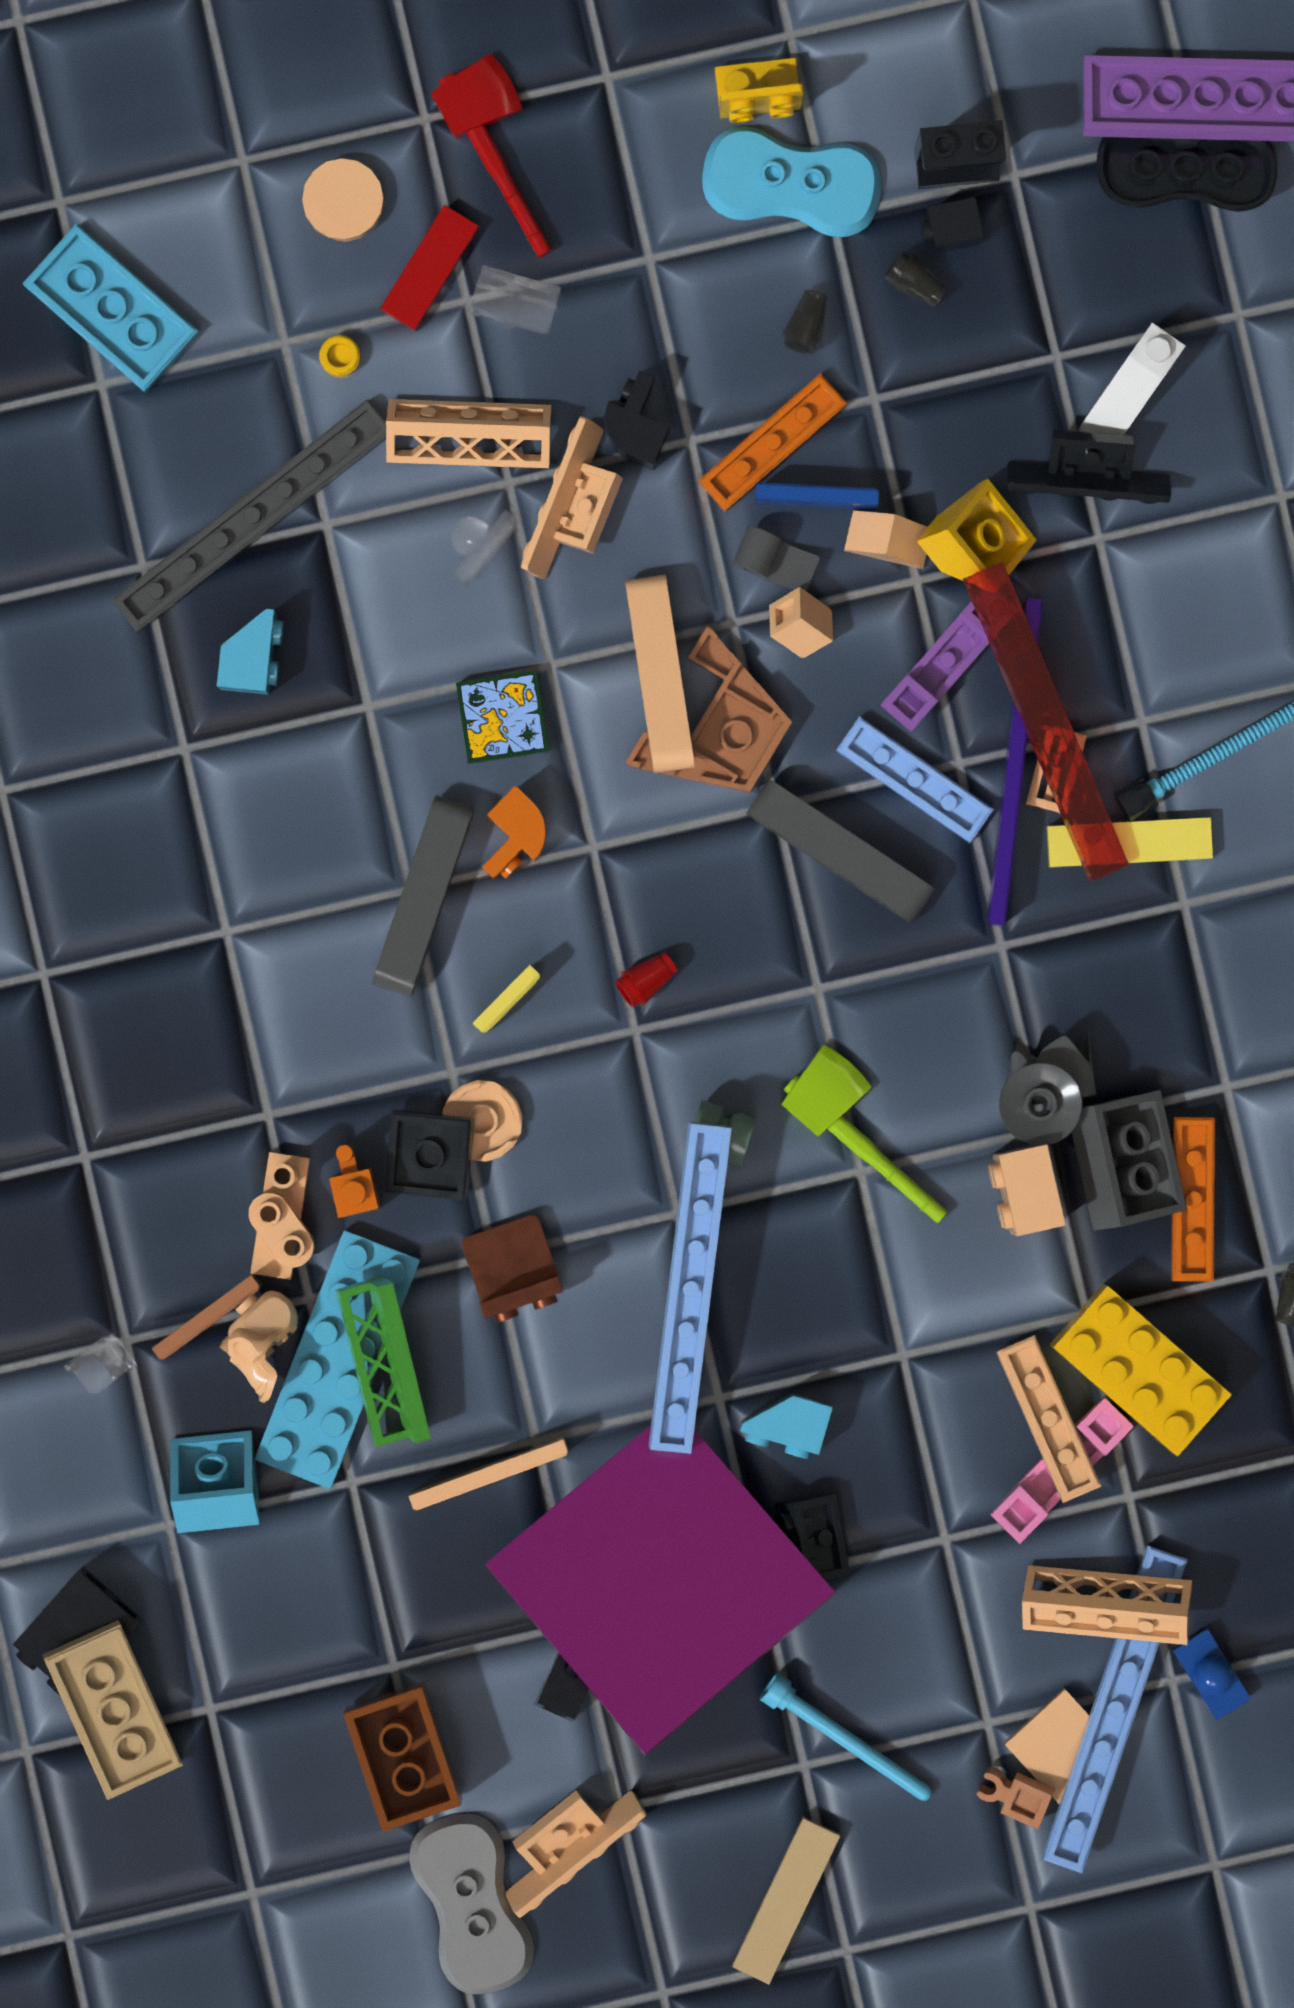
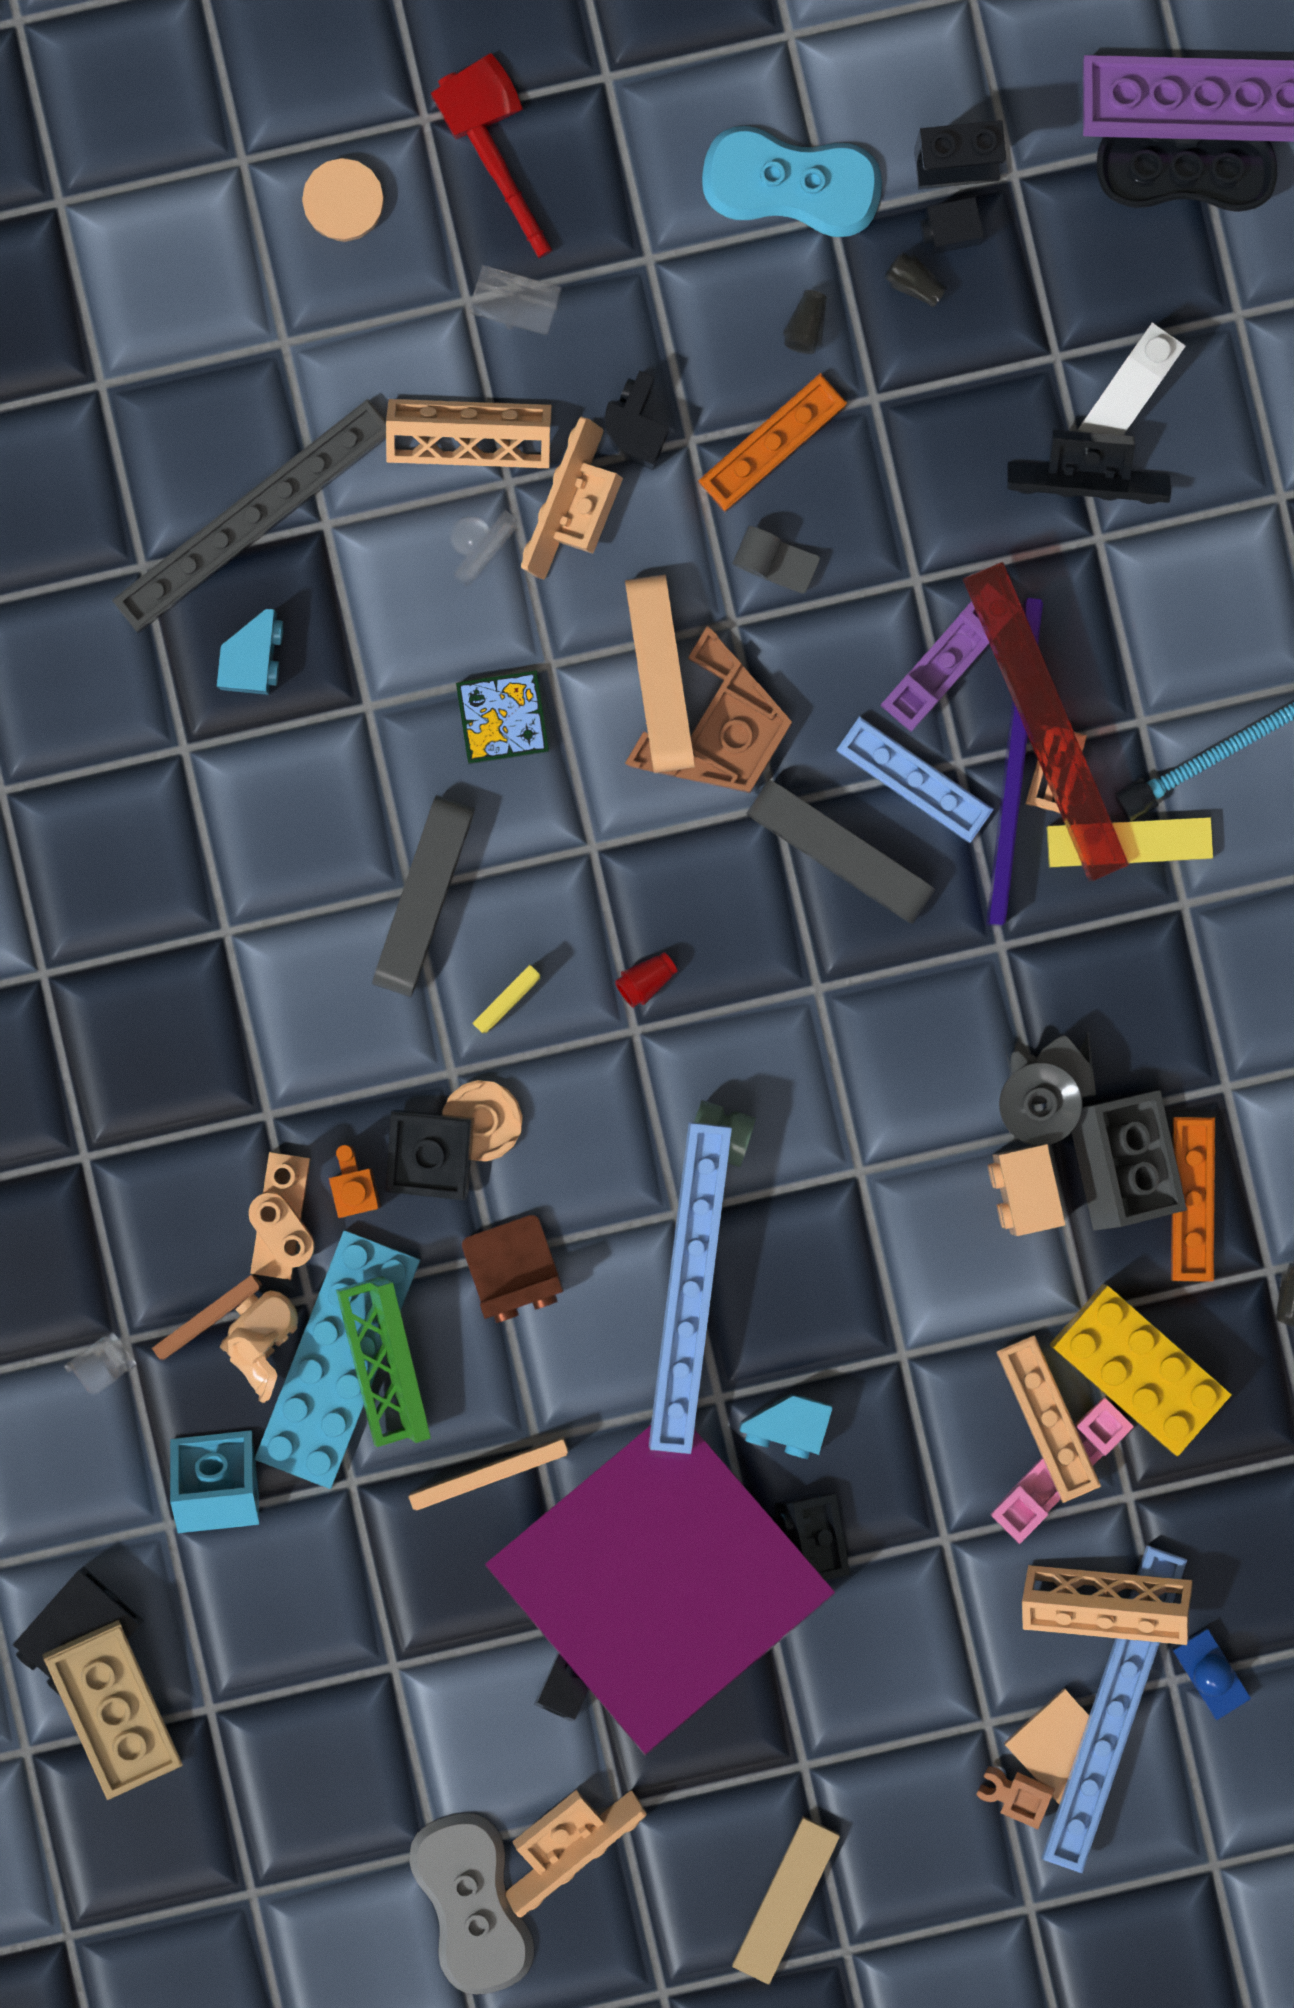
medium azure tile [22,223,199,394] -> none
yellow tile [319,335,361,378] -> none
dark orange brick [343,1681,463,1832] -> none
red tile [380,205,479,332] -> none
orange brick [482,785,546,880] -> none
yellow bracket [715,58,803,123] -> none
blue tile [754,482,879,510] -> none
medium azure piece [760,1673,932,1801] -> none
light nougat panel [769,587,833,658] -> none
lime piece [781,1044,948,1224] -> none
light nougat slope [844,510,928,569] -> none
yellow slope [917,479,1037,593] -> none

